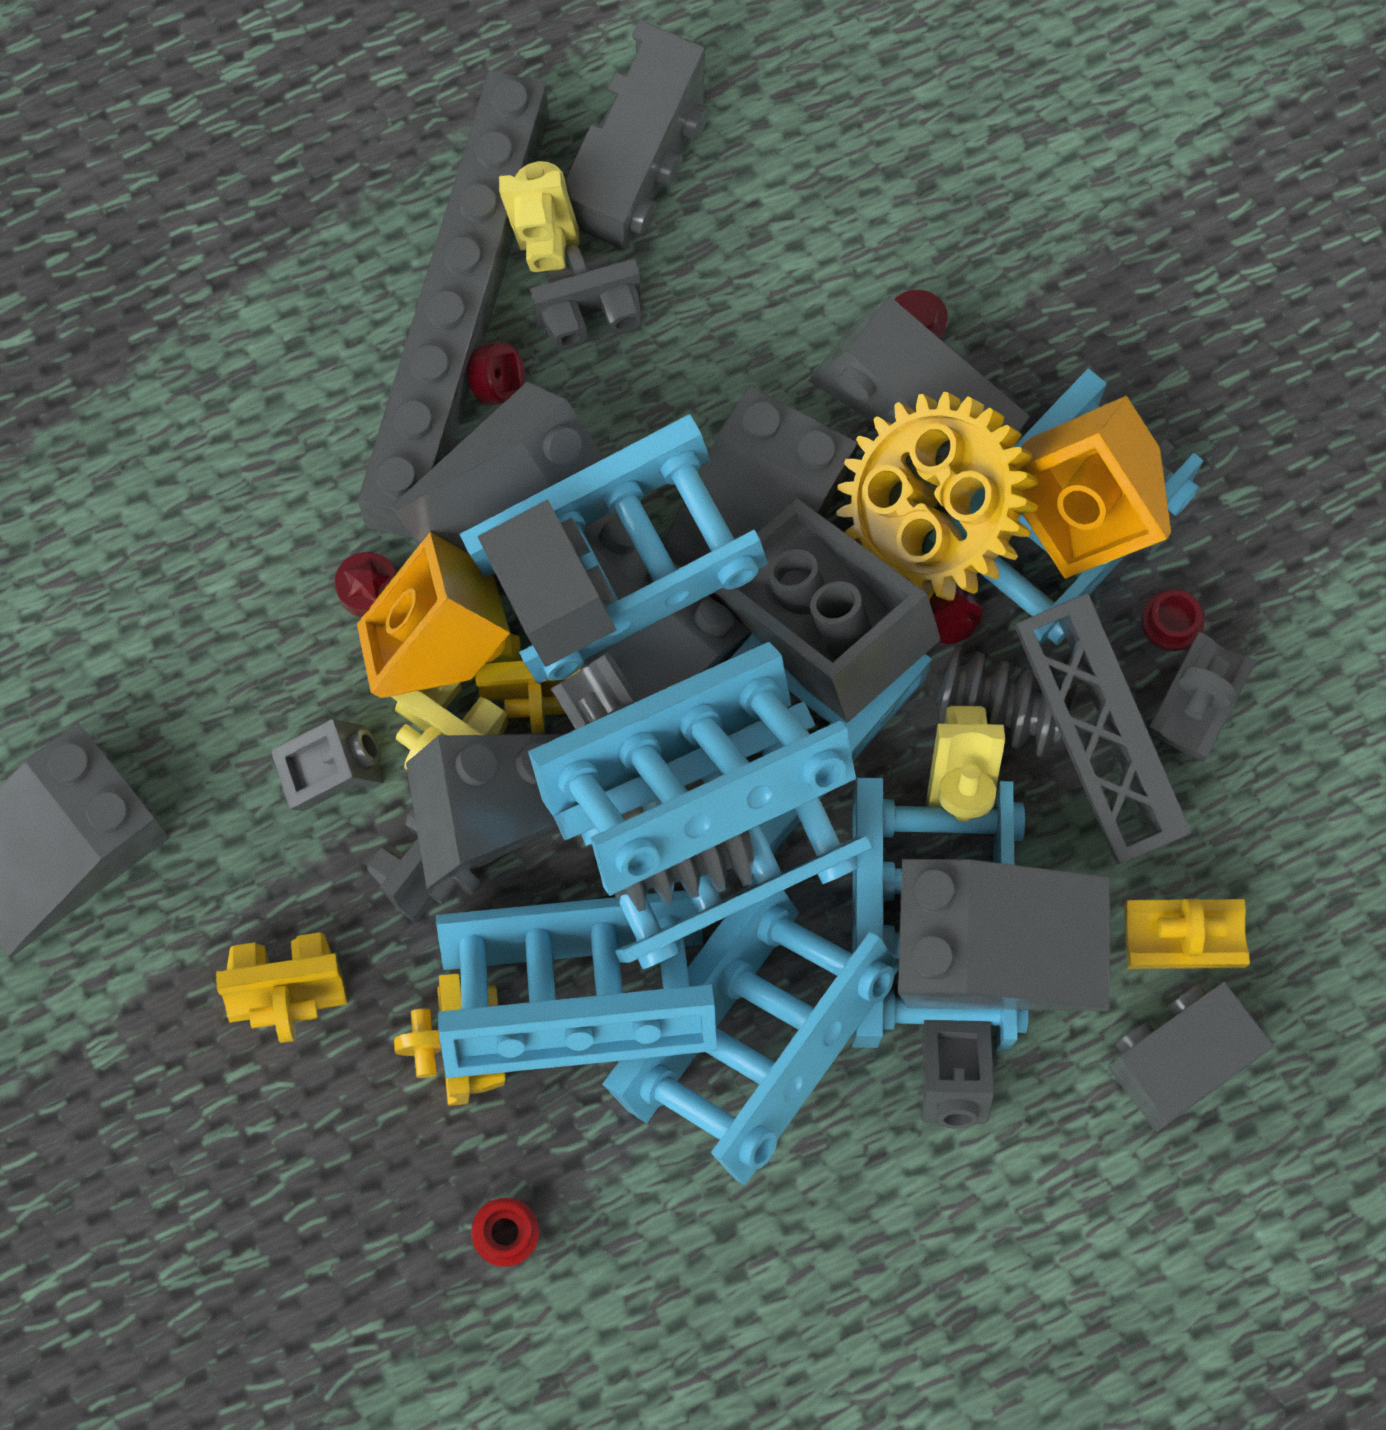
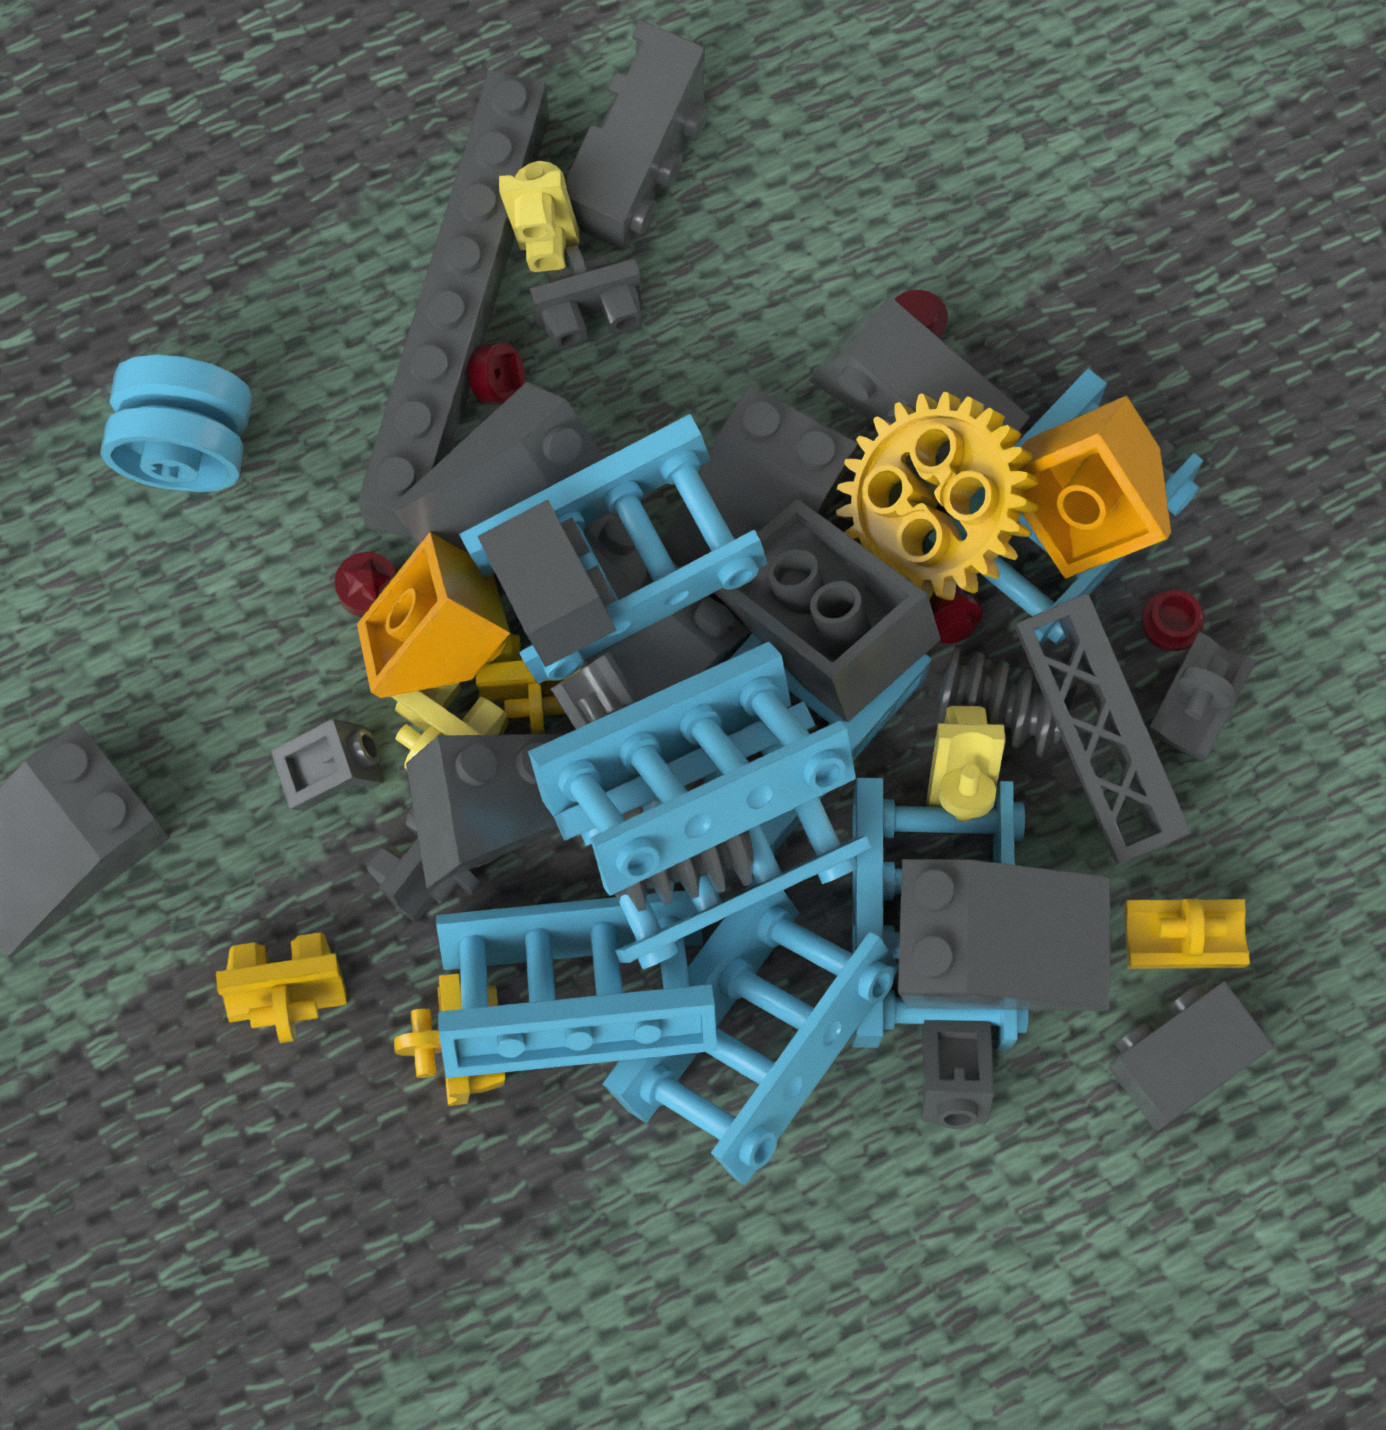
red plate [471,1198,539,1267] -> none
none -> medium azure wheel [100,354,252,492]

